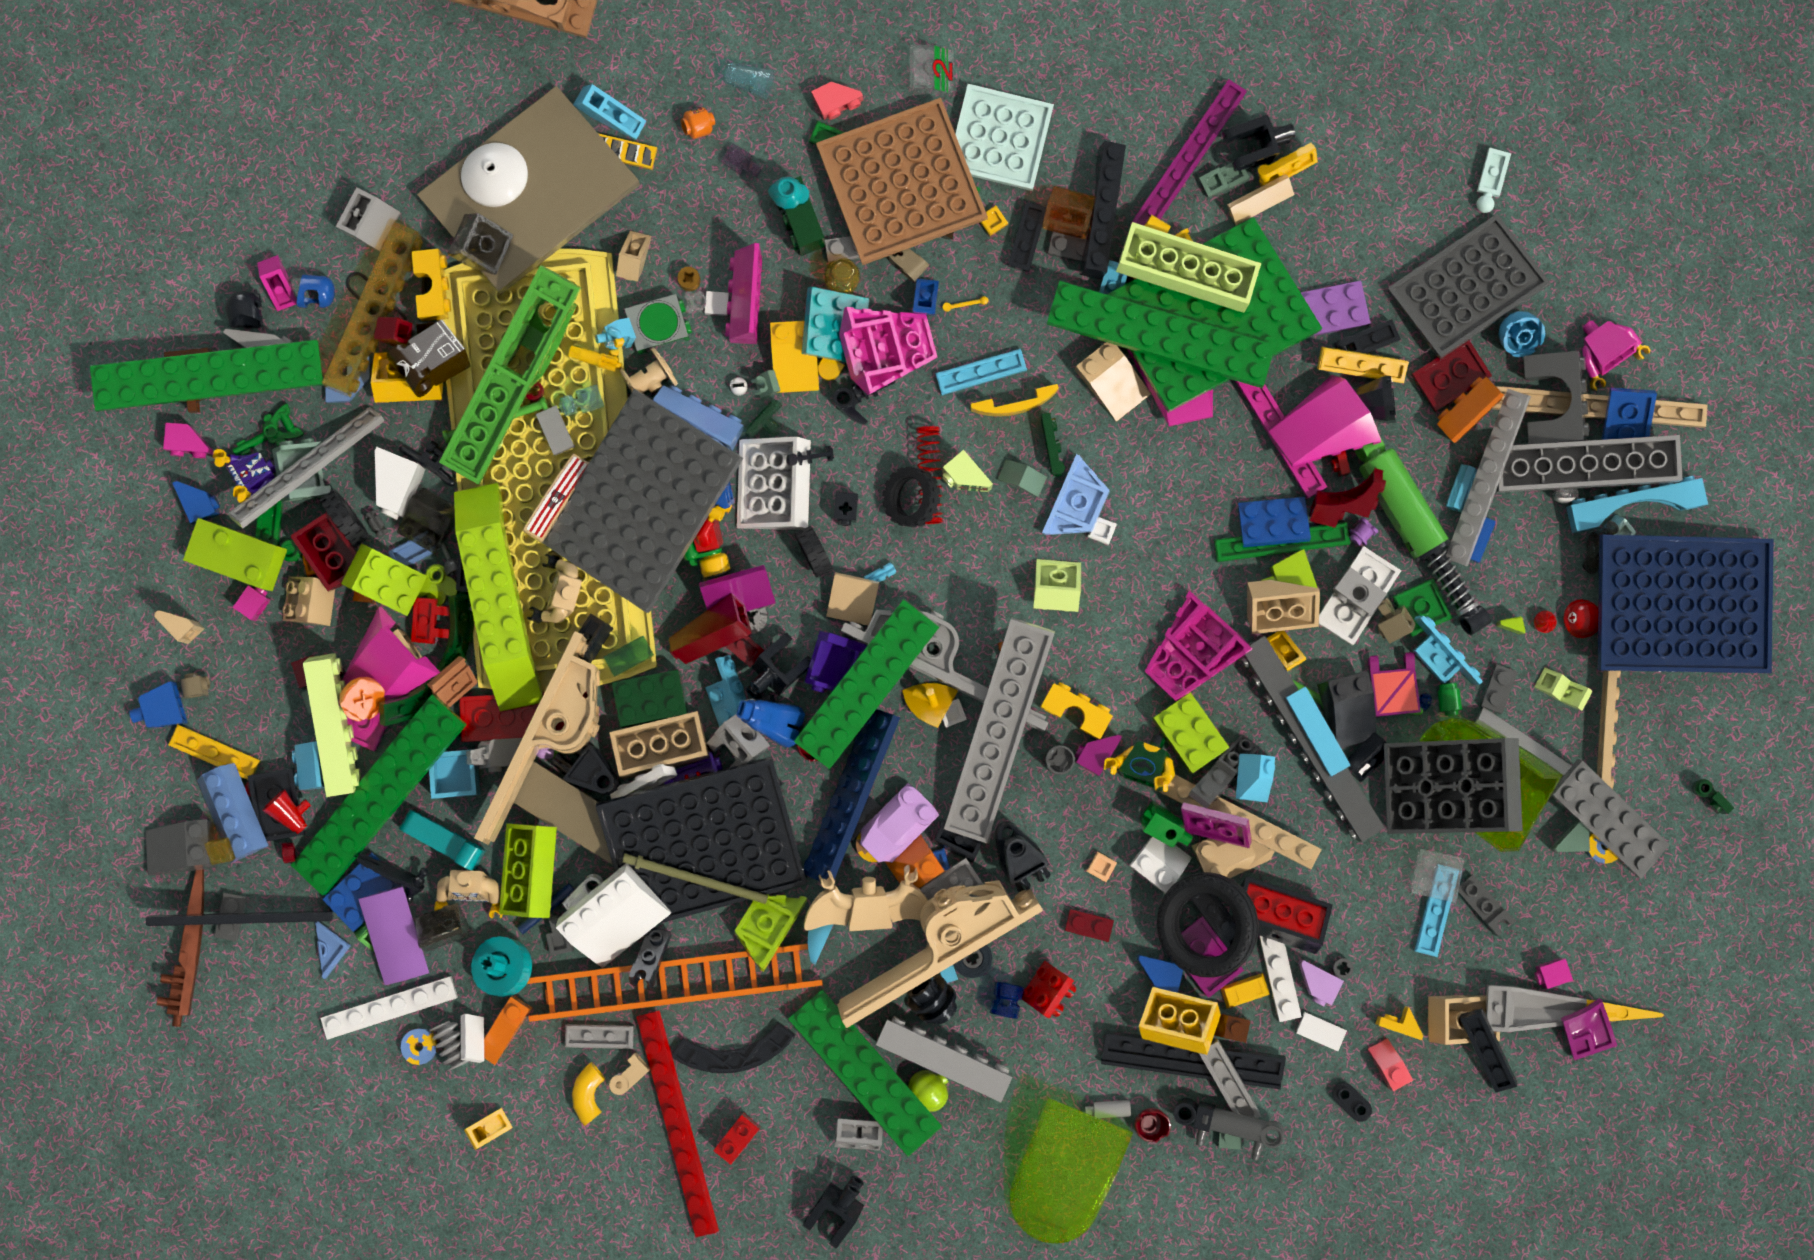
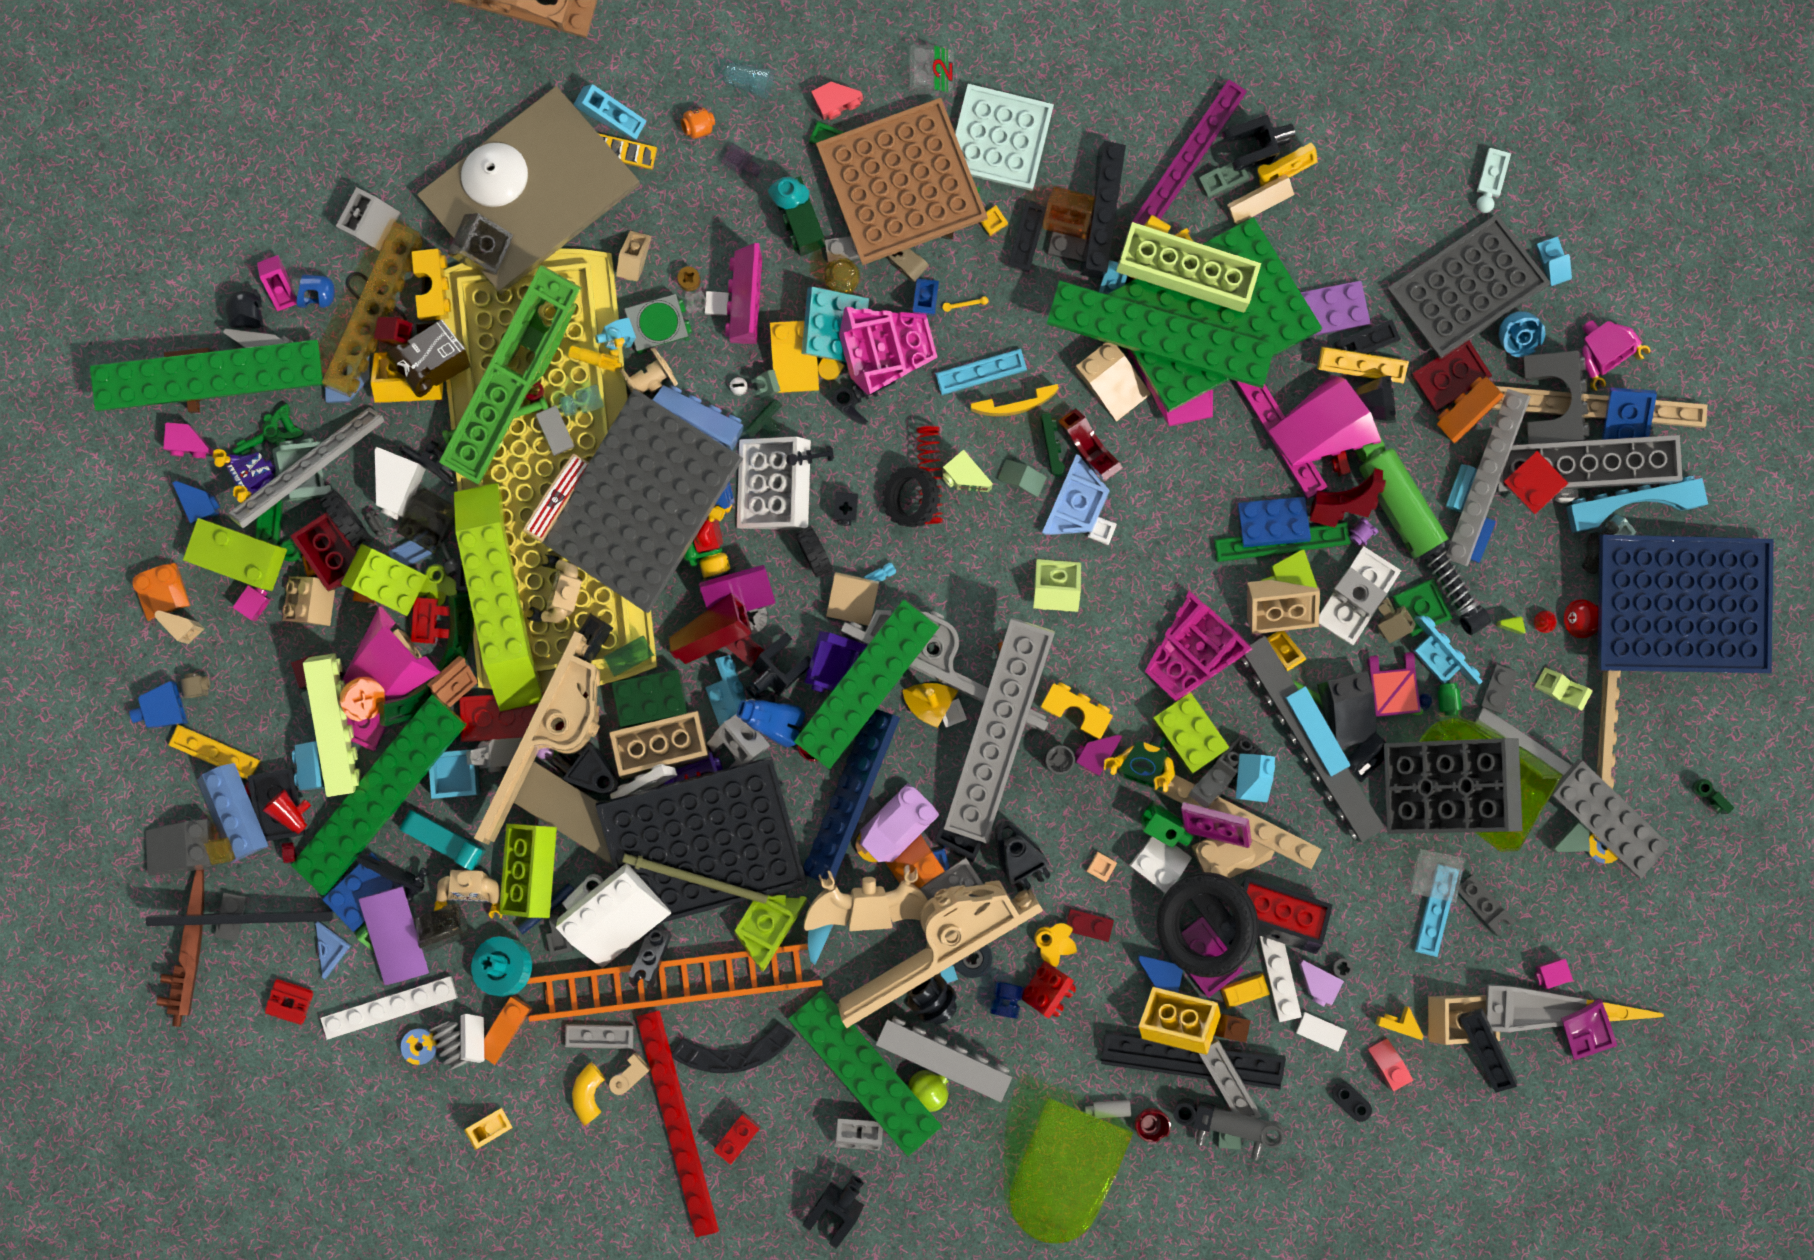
none -> orange slope [133,563,191,621]
none -> red piece [265,979,314,1025]
none -> yellow plate [1034,923,1077,967]
none -> dark red arch [1058,408,1123,481]
none -> red plate [1503,451,1569,515]
none -> medium azure slope [1535,237,1572,287]

